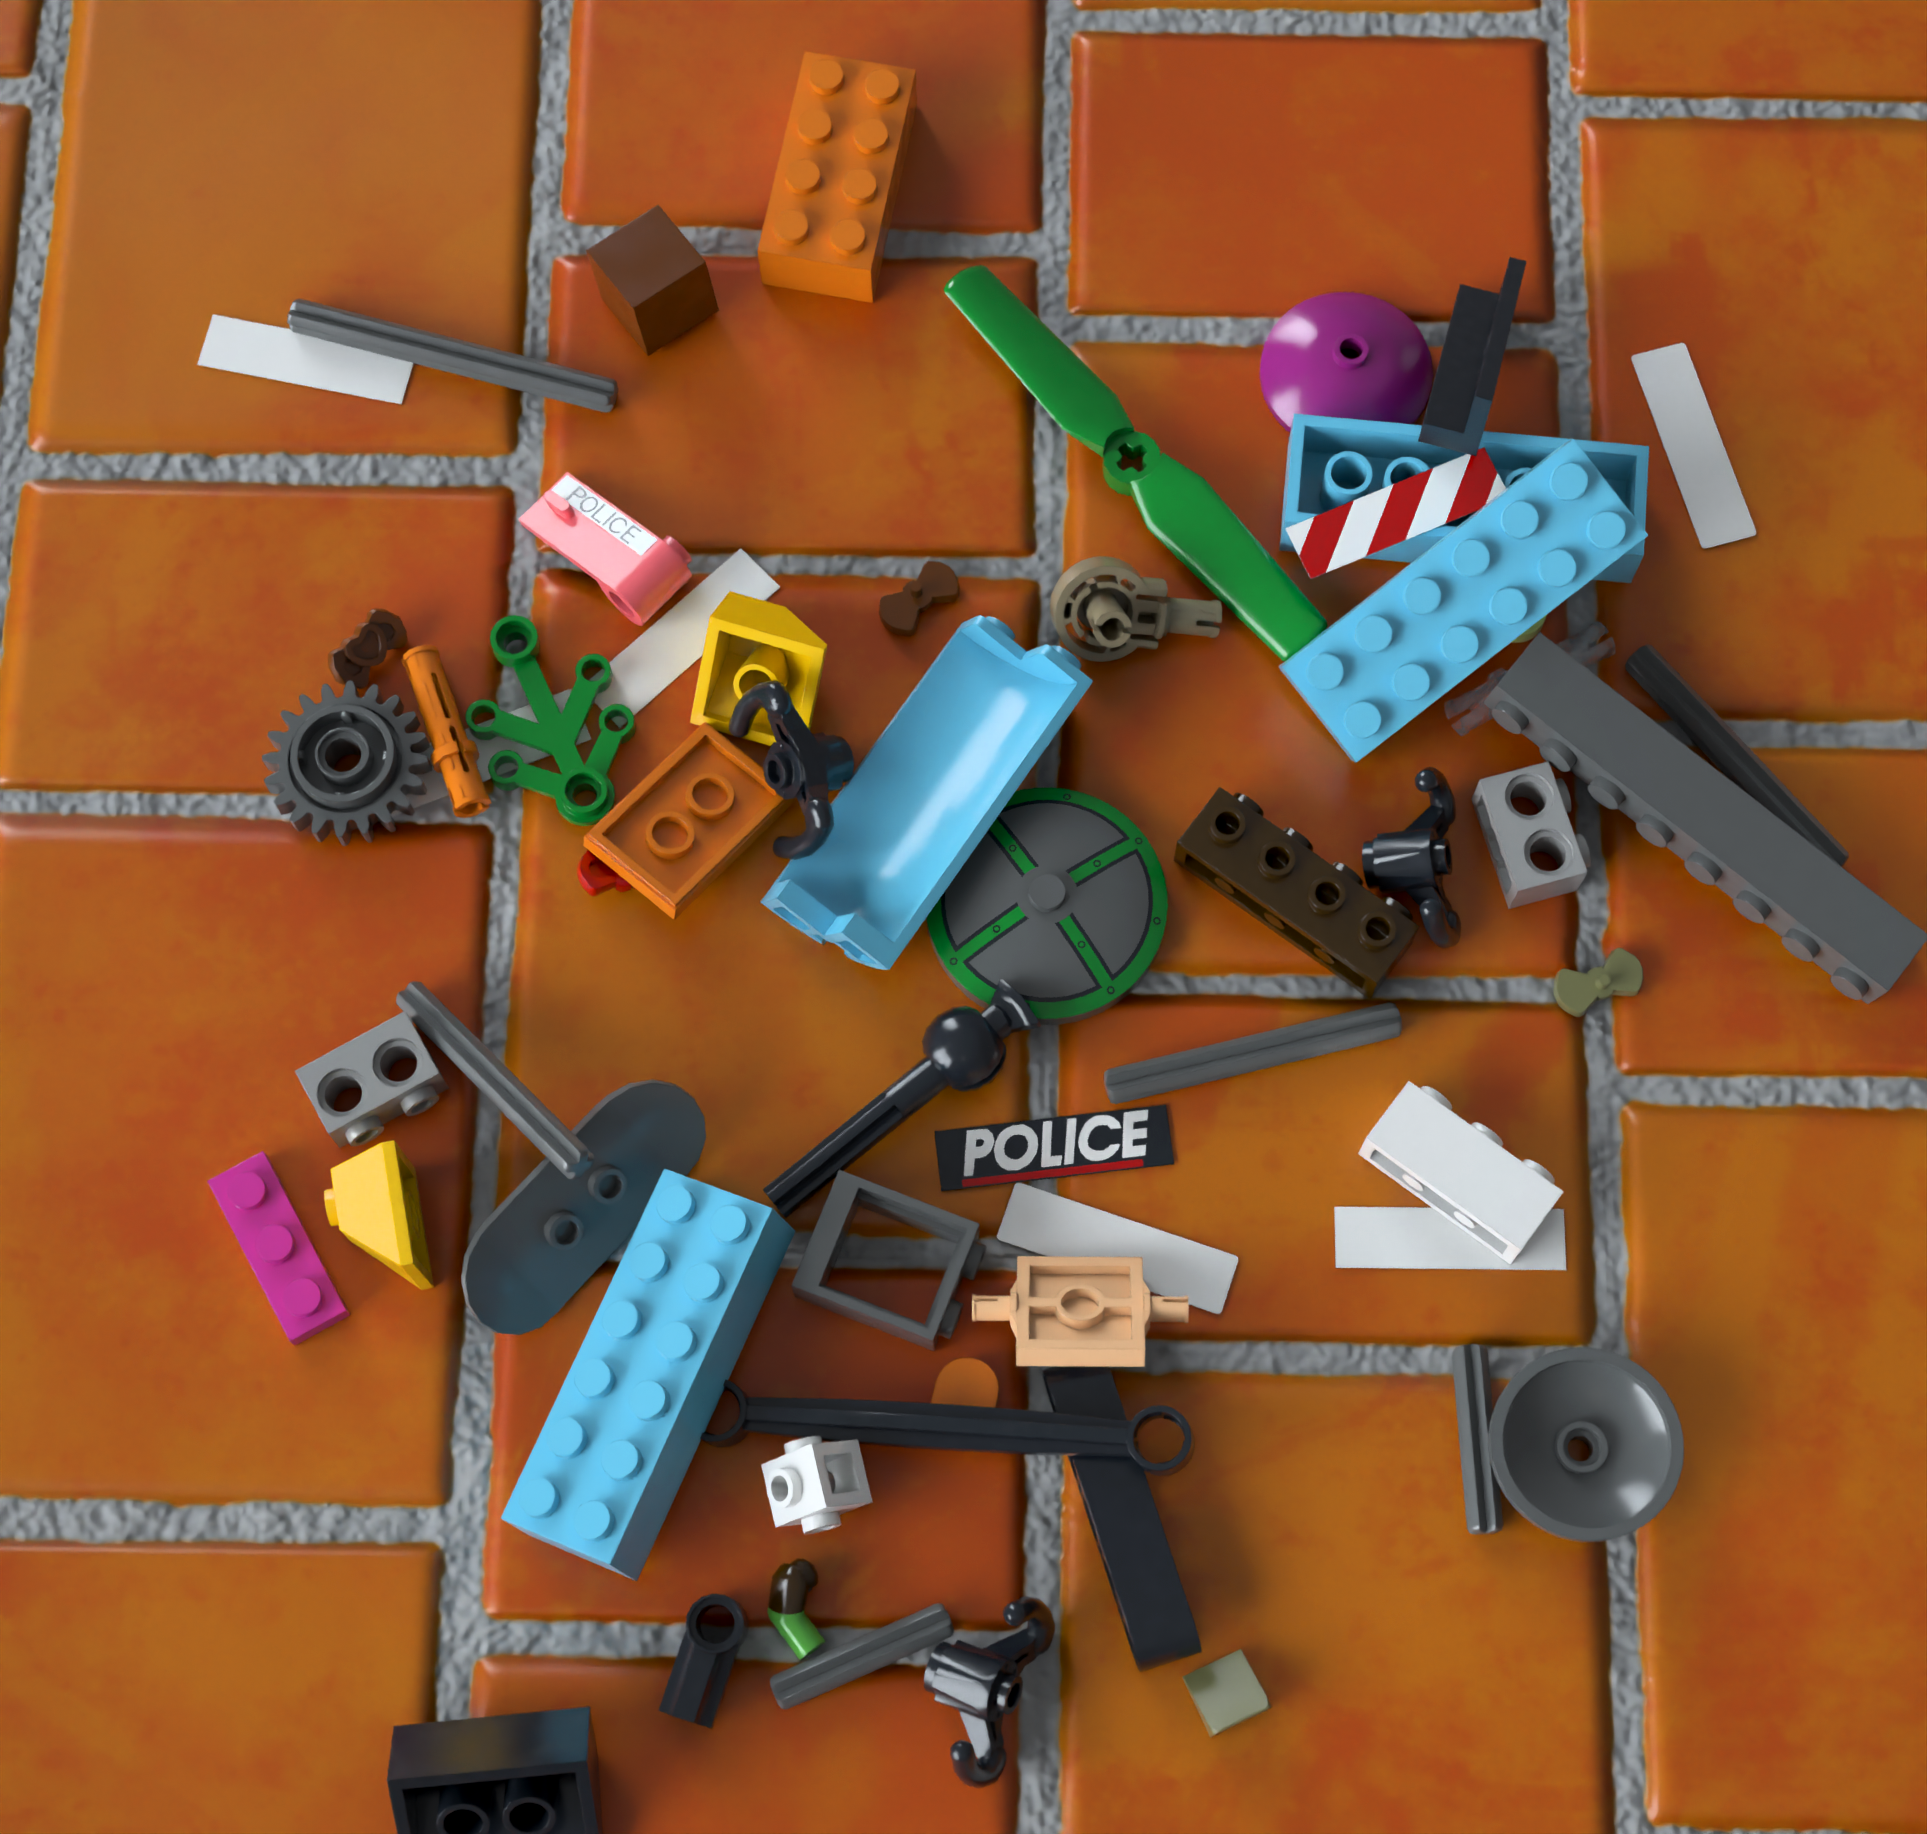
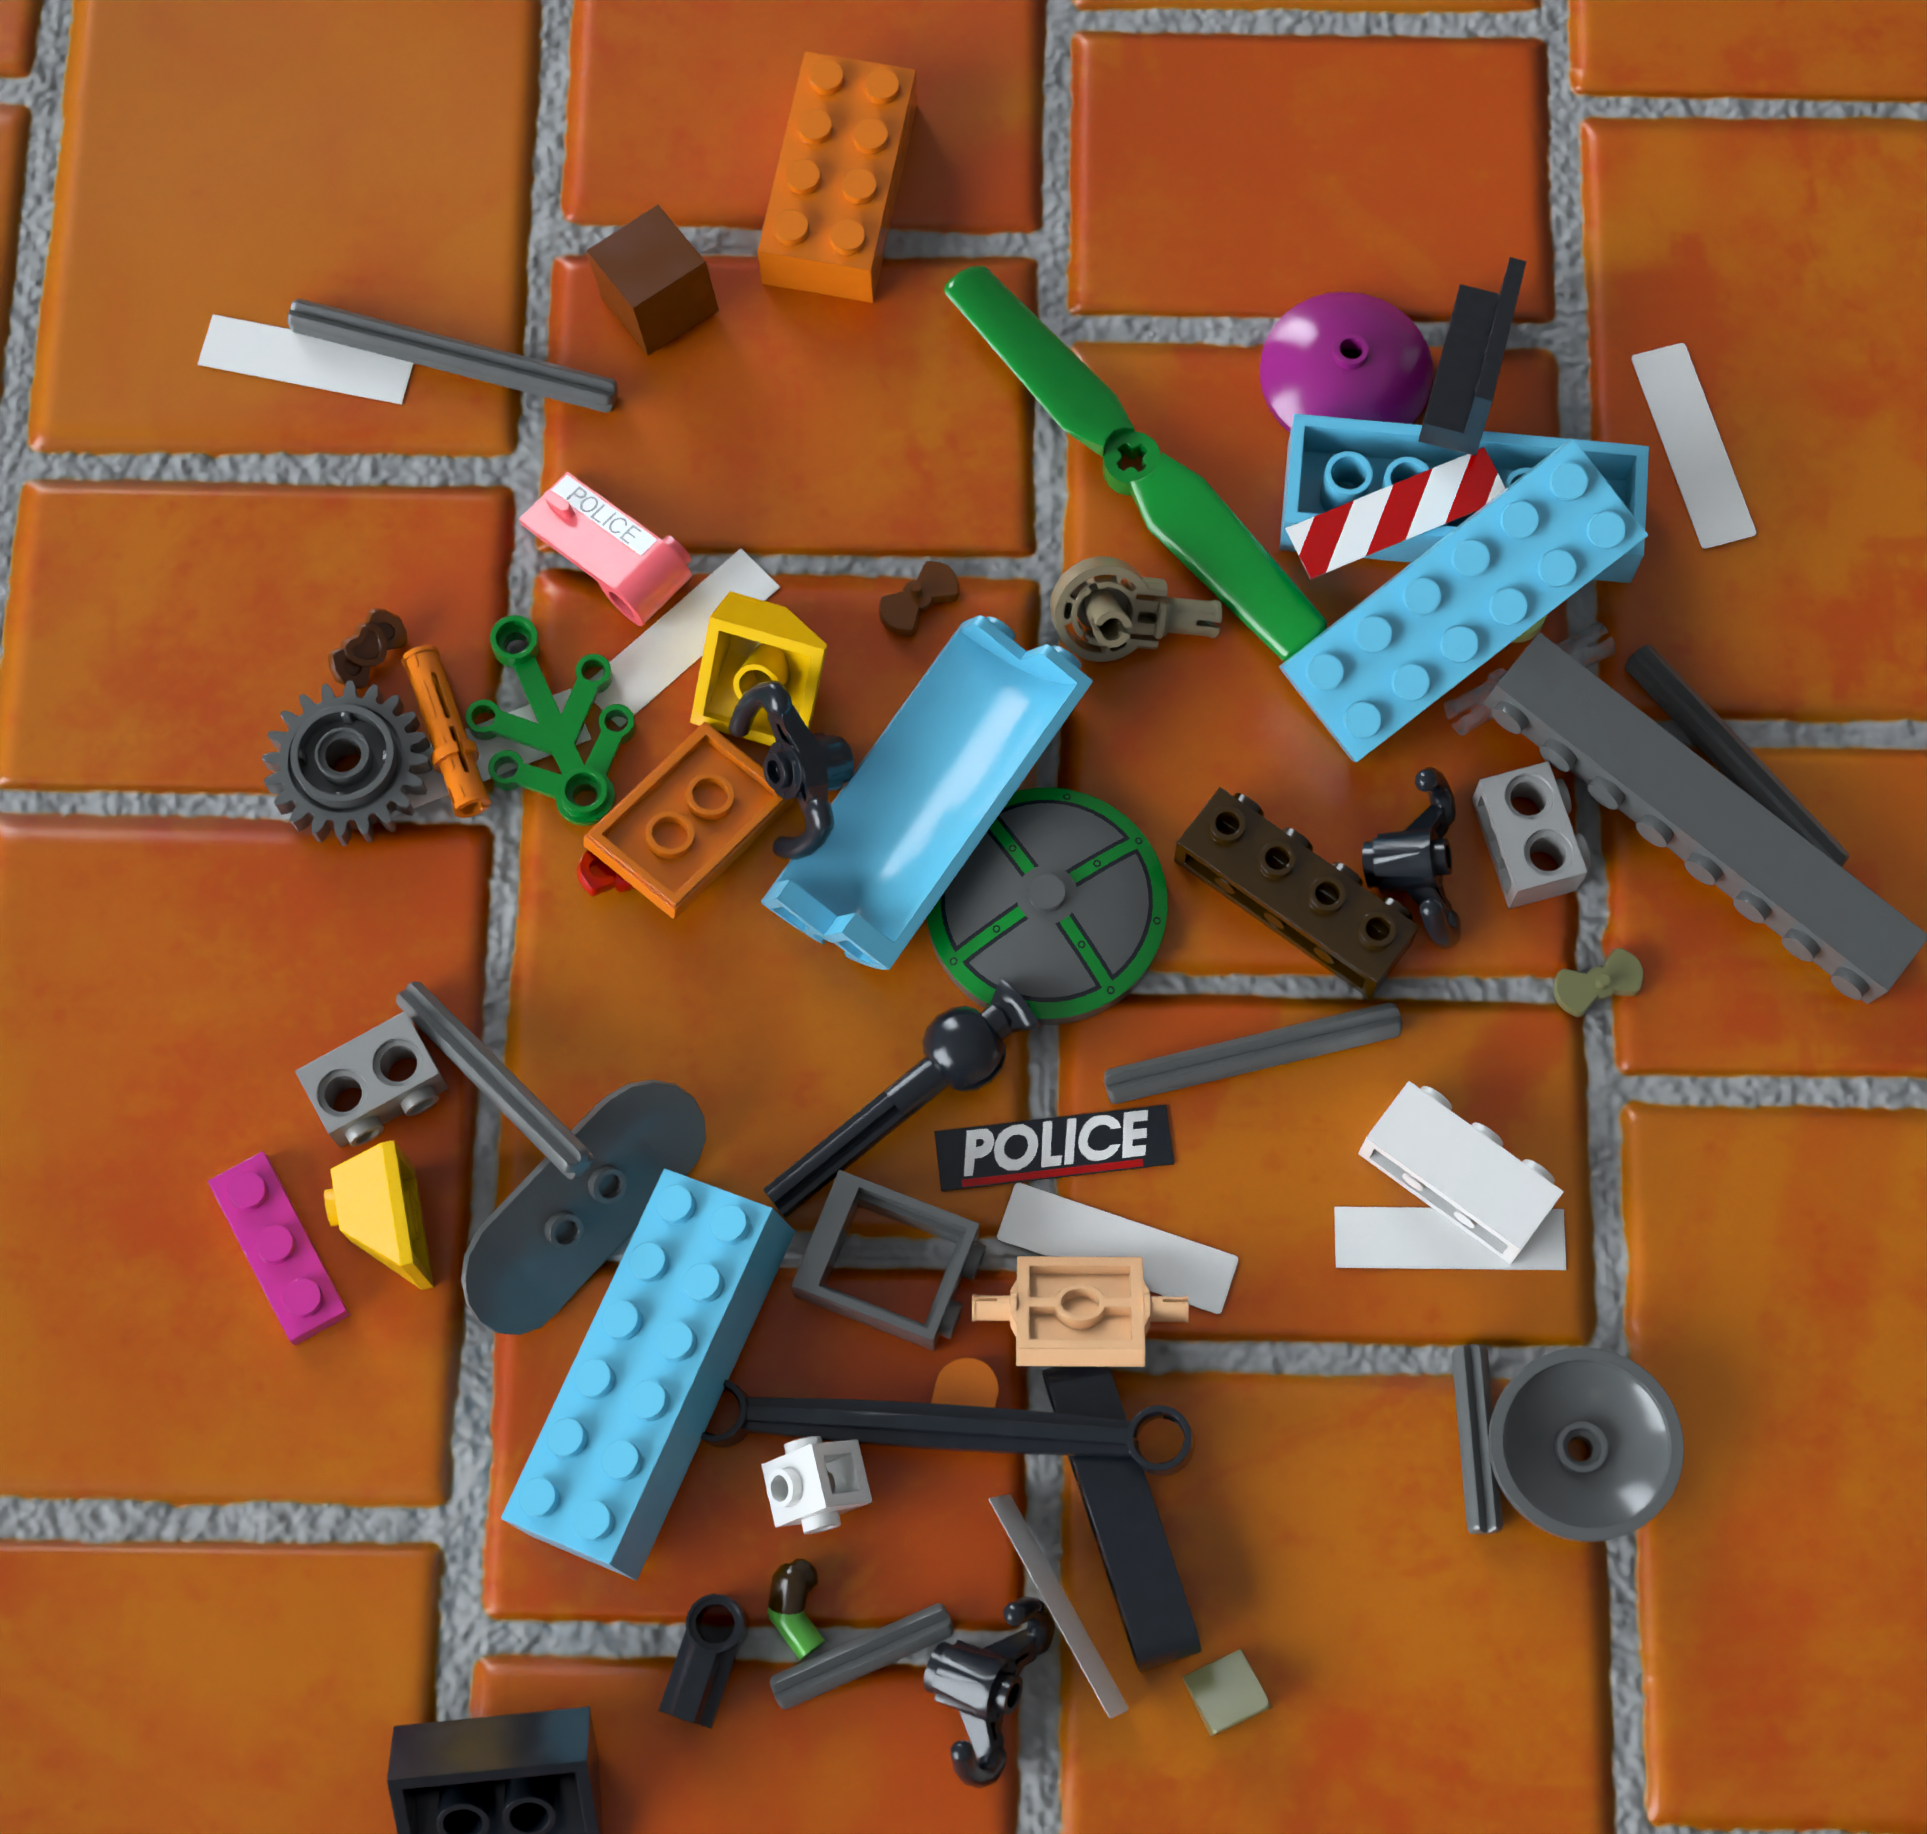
none -> white sticker [989,1494,1129,1718]

